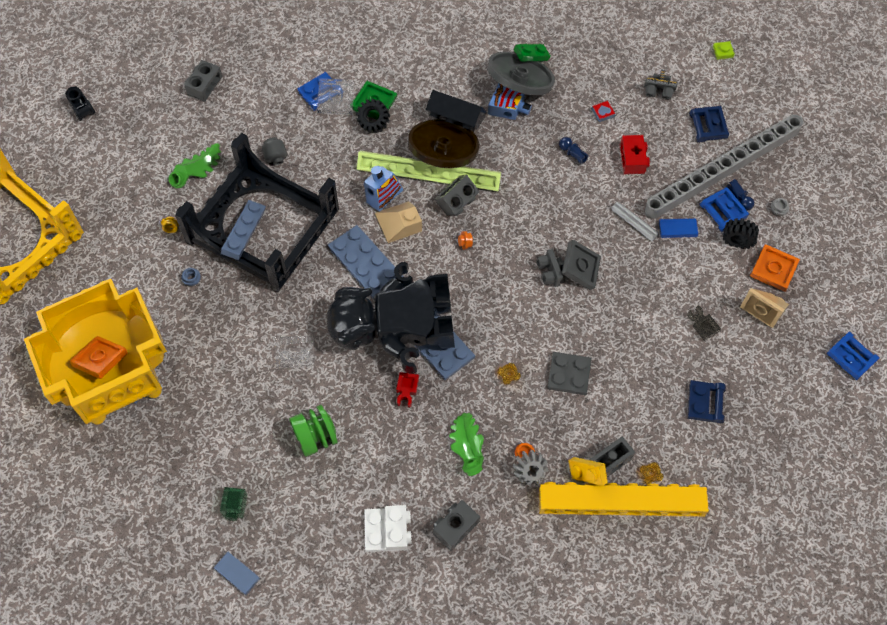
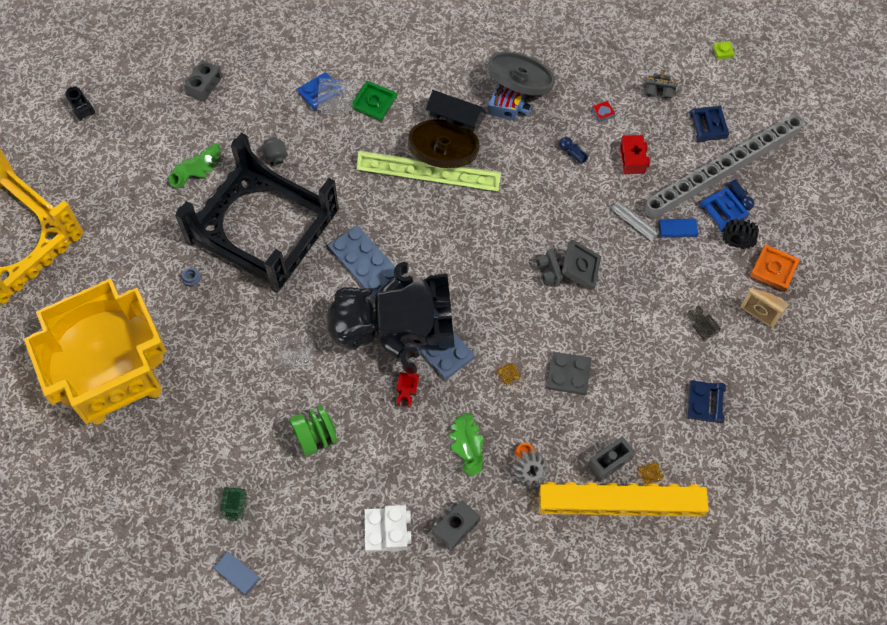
orange plate [70,336,128,379] -> none
yellow plate [161,216,179,233] -> none
sand blue plate [221,200,266,260] -> none
black tyre [356,99,390,133] -> none
medium blue torso [364,166,403,212] -> none
tan slope [375,201,422,243] -> none
dark grey brick [434,175,480,216] -> none
orange plate [458,231,473,250] -> none
green plate [513,44,551,61] -> none
yellow plate [569,457,608,486] -> none
light grey plate [770,198,789,216] -> none
blue plate [827,331,880,380] -> none

